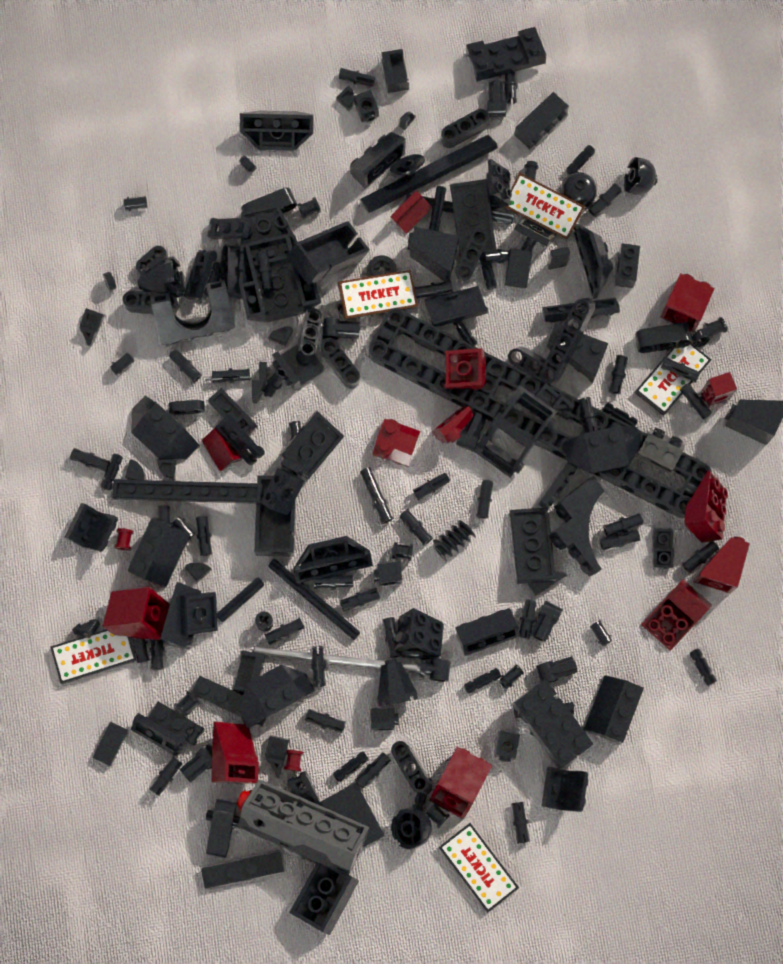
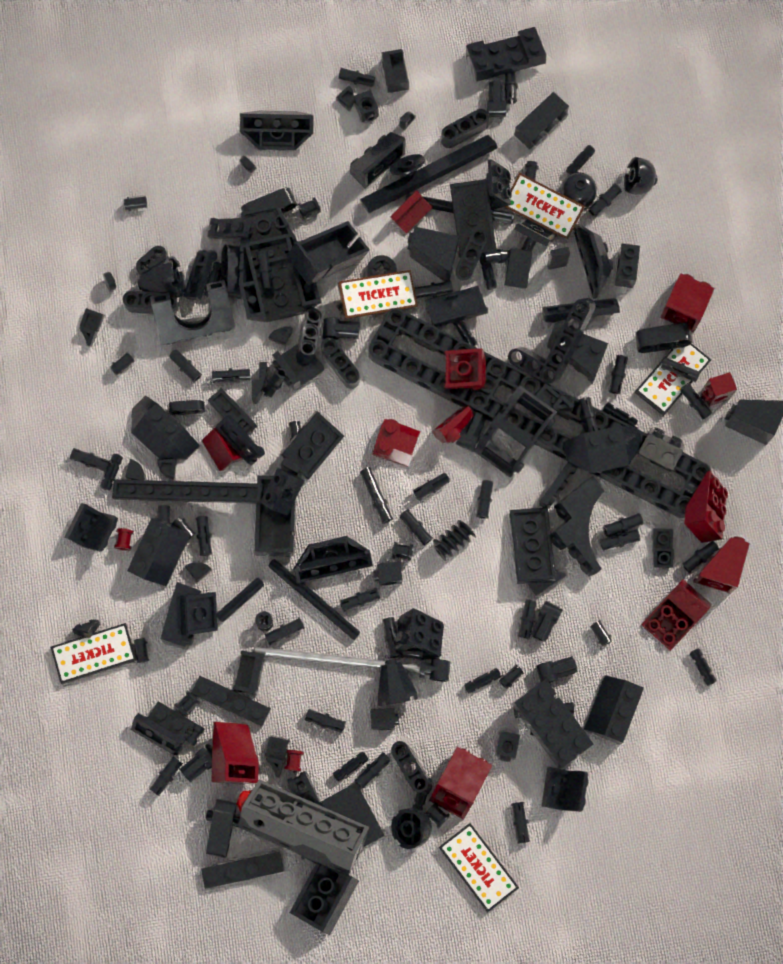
black tile [93,722,129,766] -> none
dark red slope [102,587,170,640] -> none
black pin [149,639,165,670] -> none
black wedge [238,665,316,729] -> none
black pin [311,646,327,687] -> none
black pin [314,575,354,590] -> none
black axle [429,186,446,231] -> none
black brick [455,608,520,656] -> none
black connector [691,317,728,347] -> none

